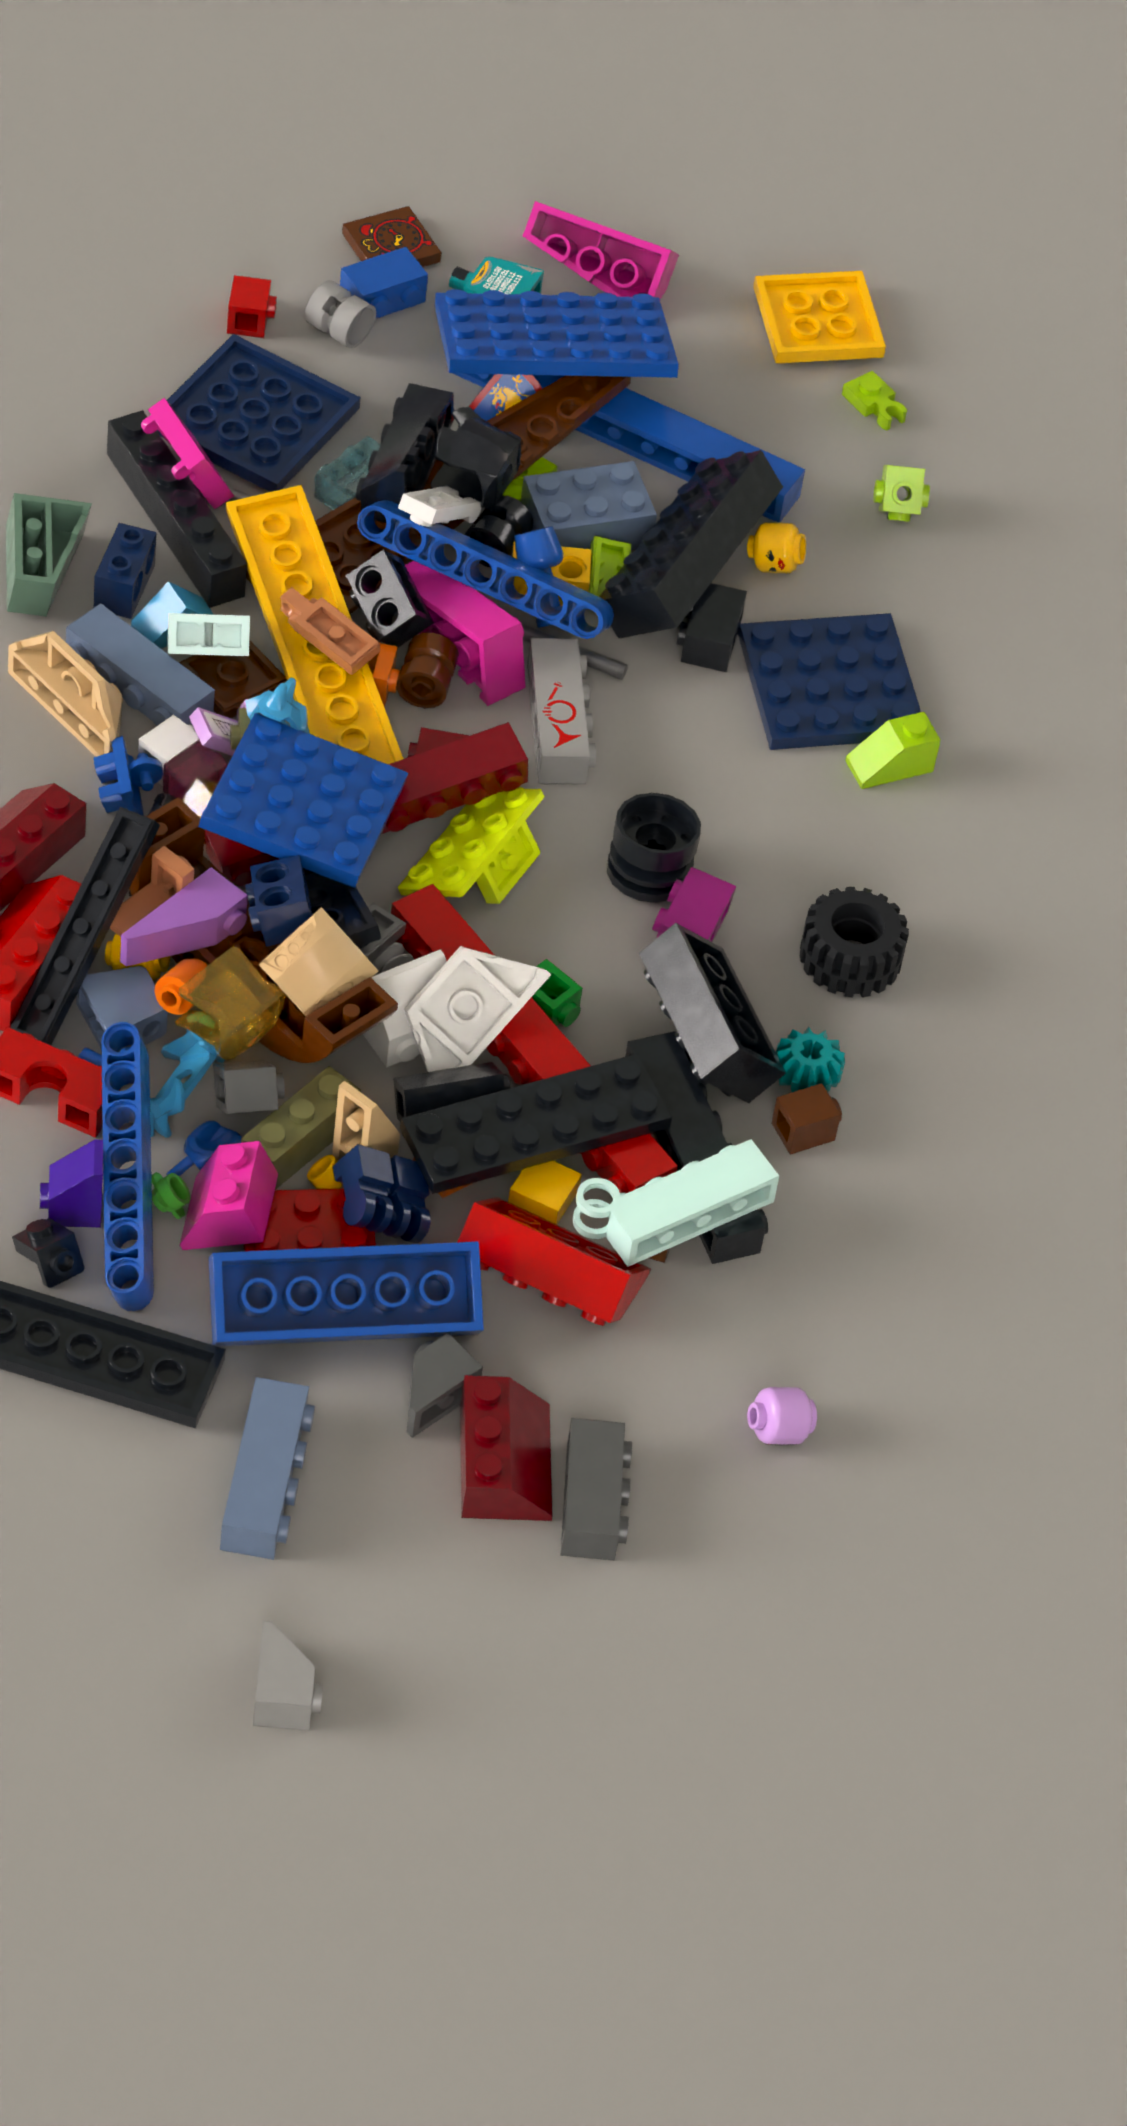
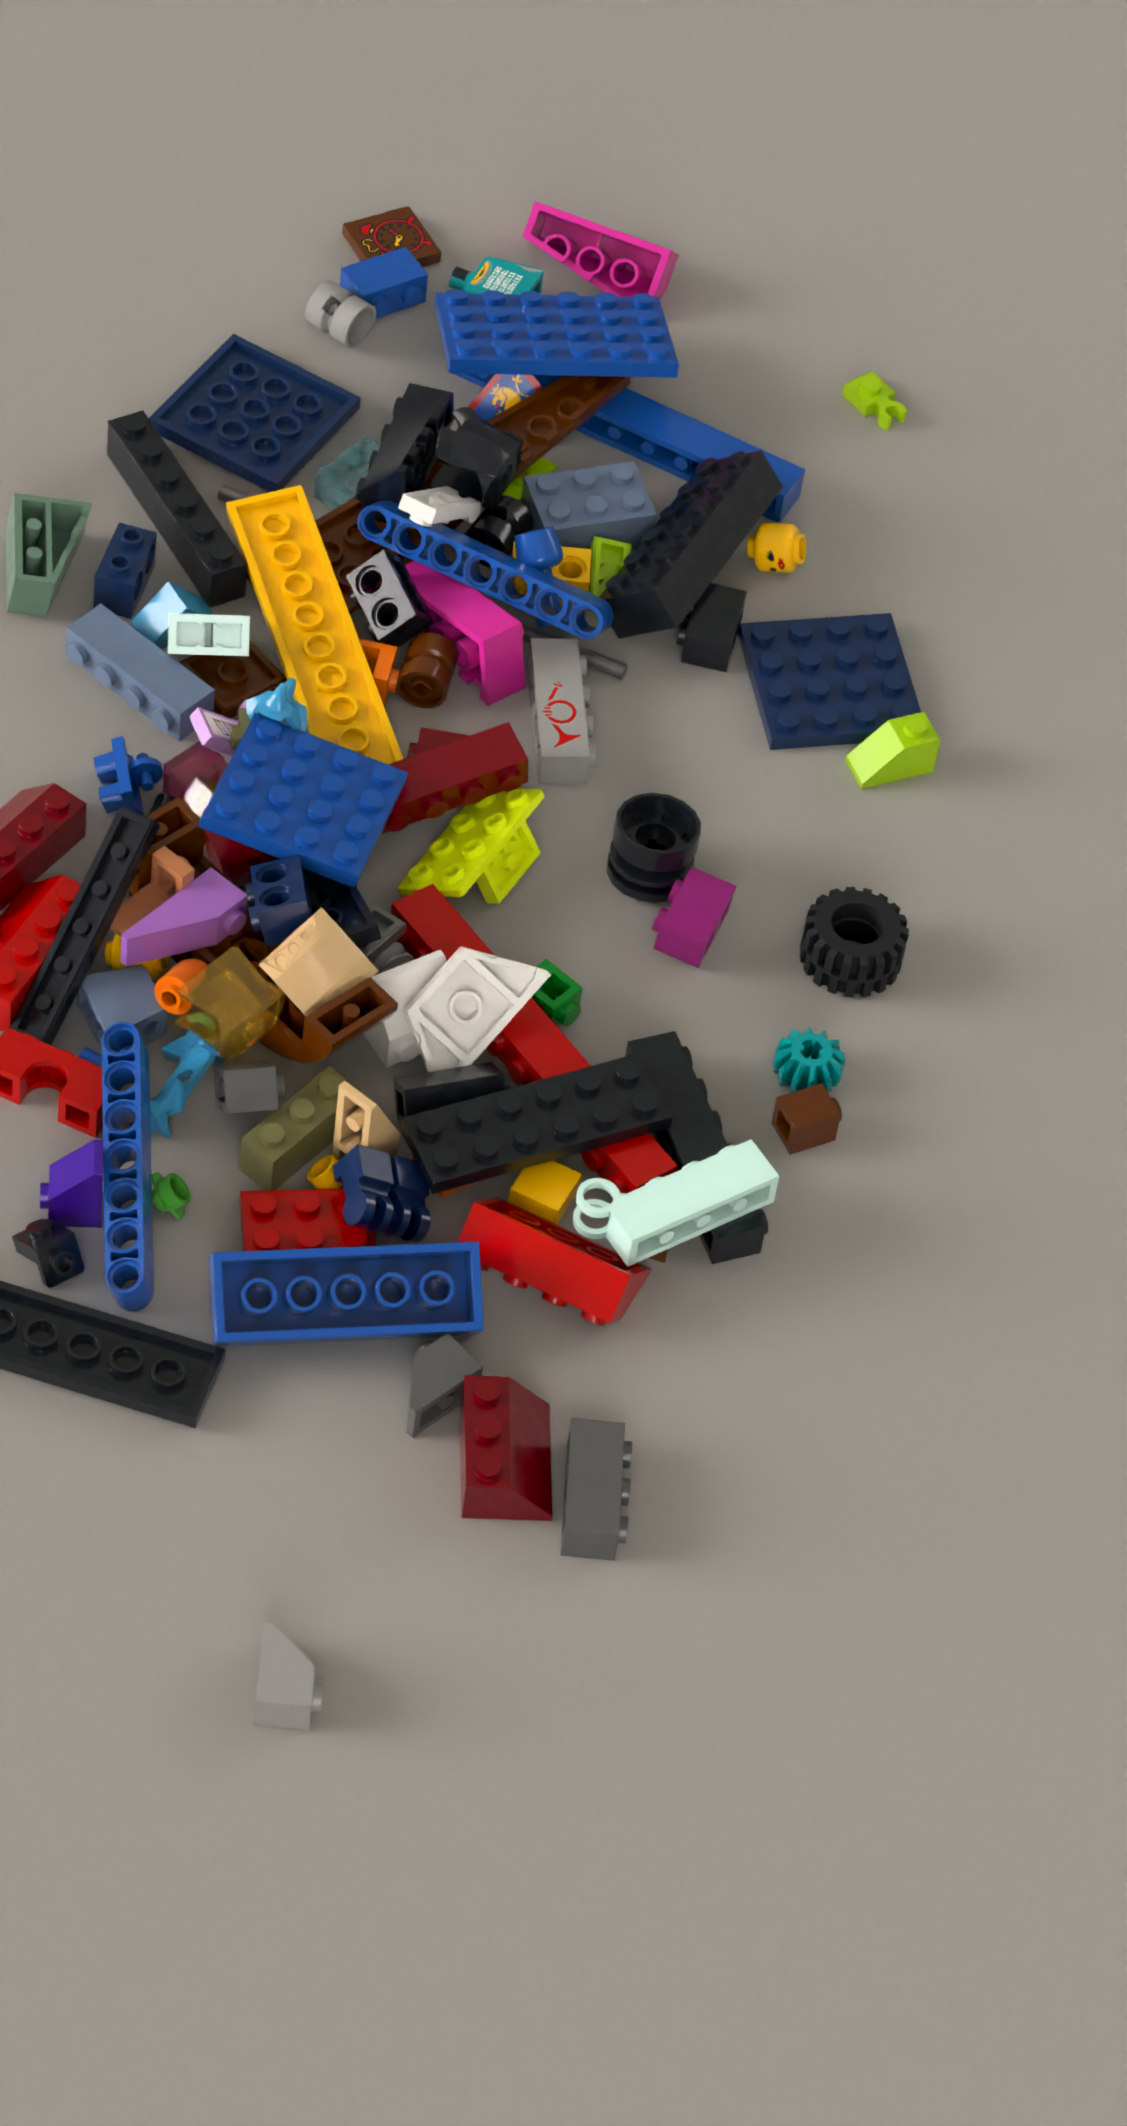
tan wedge [8,631,123,757] -> none
white brick [138,714,202,788] -> none
dark pink piece [141,398,234,510] -> none
blue piece [166,1120,243,1176] -> none
dark pink slope [180,1141,278,1250] -> none
sand blue brick [220,1377,315,1560] -> none
red brick [227,275,277,338] -> none
nougat hinge [280,587,380,675] -> none
black brick [639,923,786,1103] -> none
lavender head [747,1387,817,1445] -> none
yellow plate [753,271,886,363] -> none
lime brick [873,465,930,522] -> none

